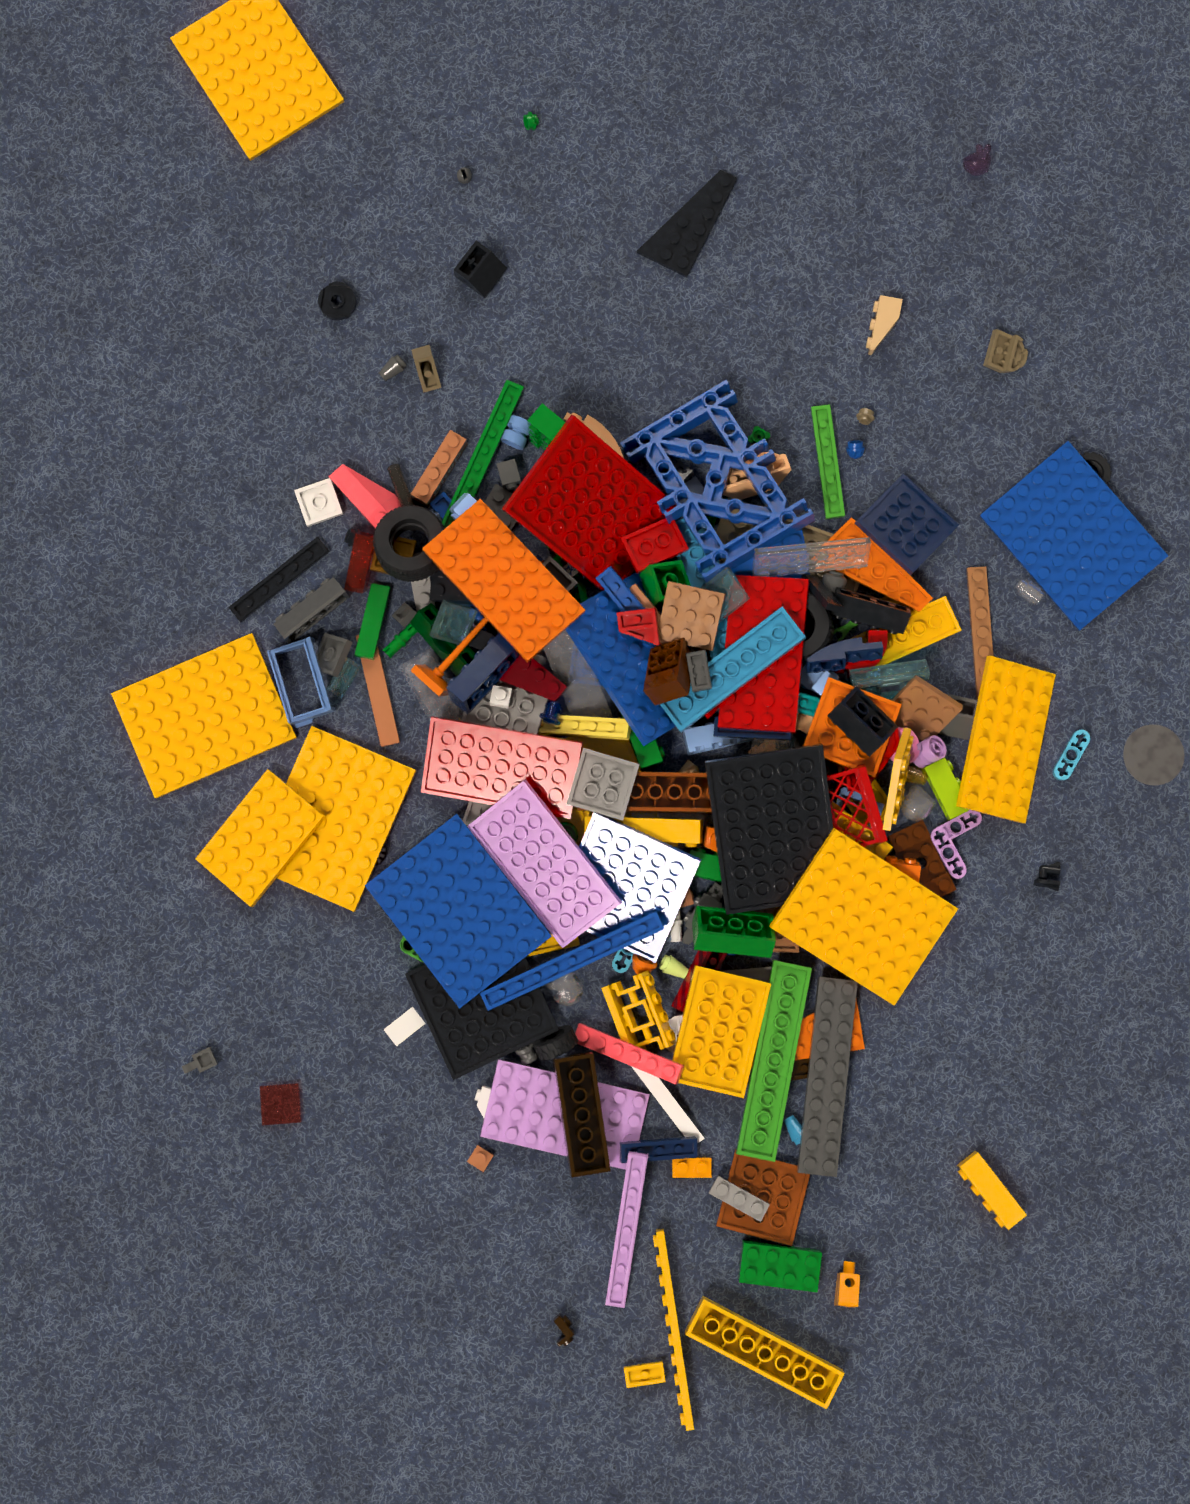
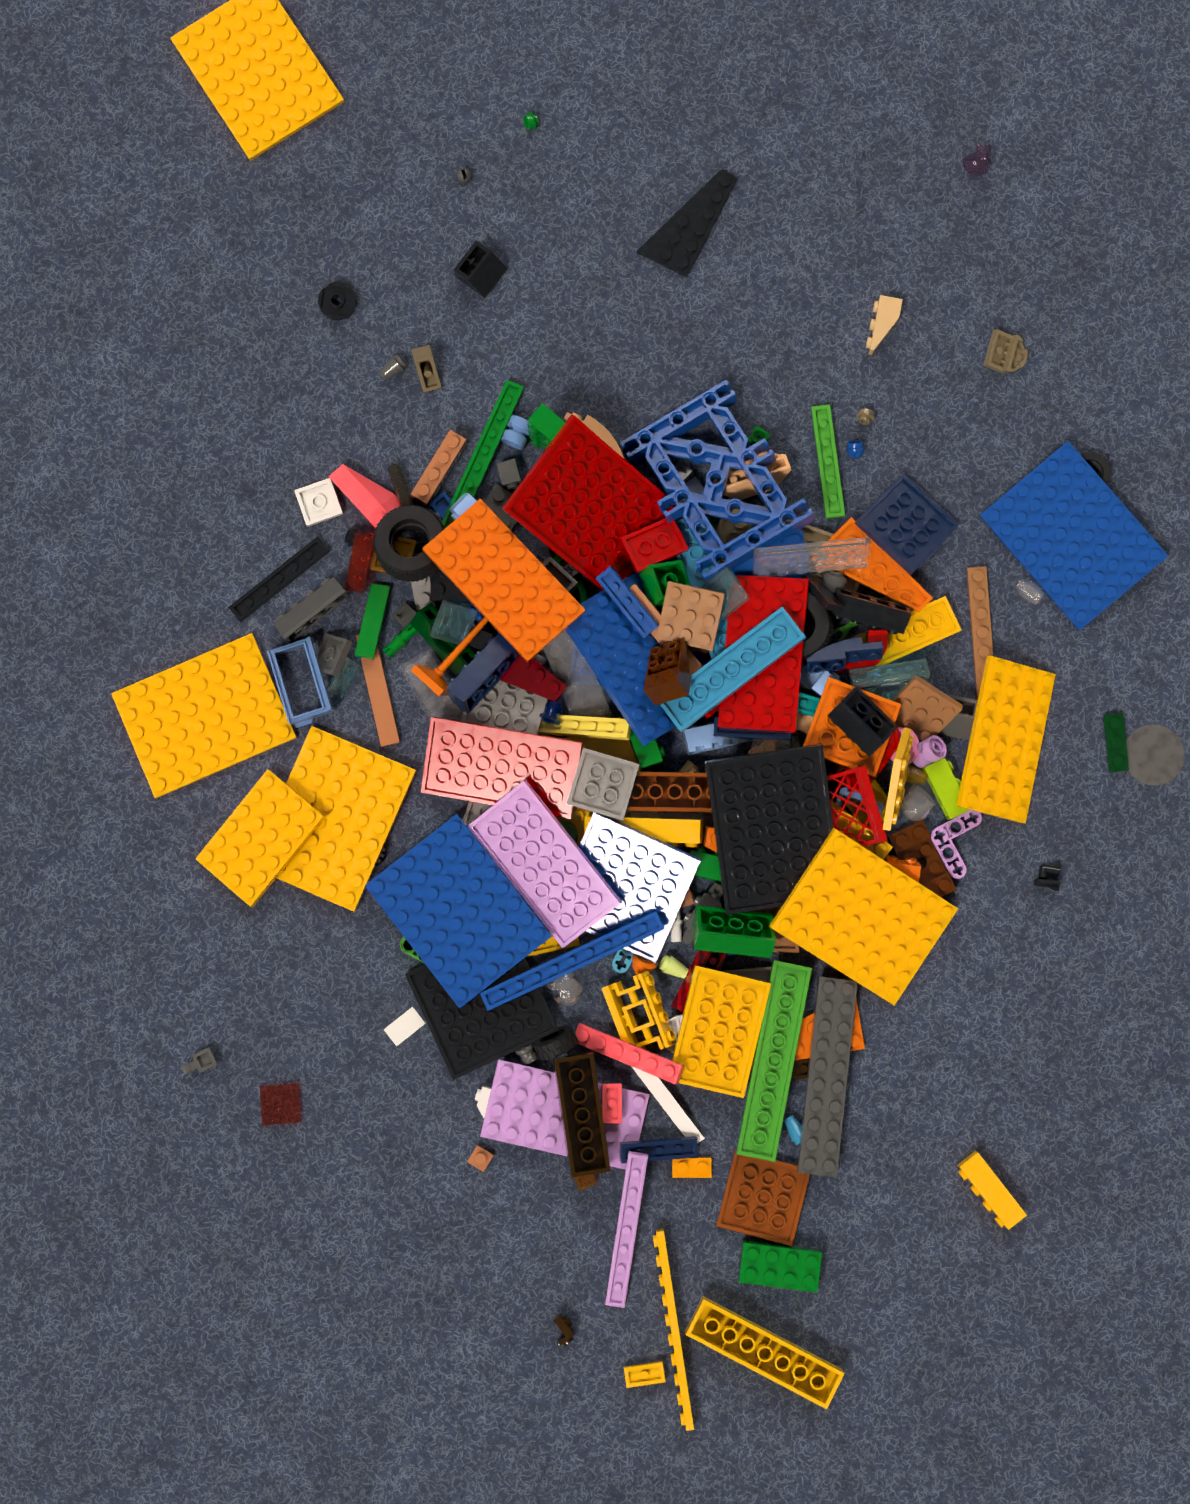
white plate [490,685,513,709] -> none
red wing [617,608,660,645] -> none
dark grey plate [686,650,712,693] -> none
light grey plate [709,1176,770,1222] -> none
light orange torso [834,1261,860,1308] -> none
medium azure beam [1053,730,1090,781] -> none
none -> clear orange plate [574,1174,597,1191]
none -> coral plate [601,1083,622,1124]
none -> dark green plate [1103,713,1129,773]

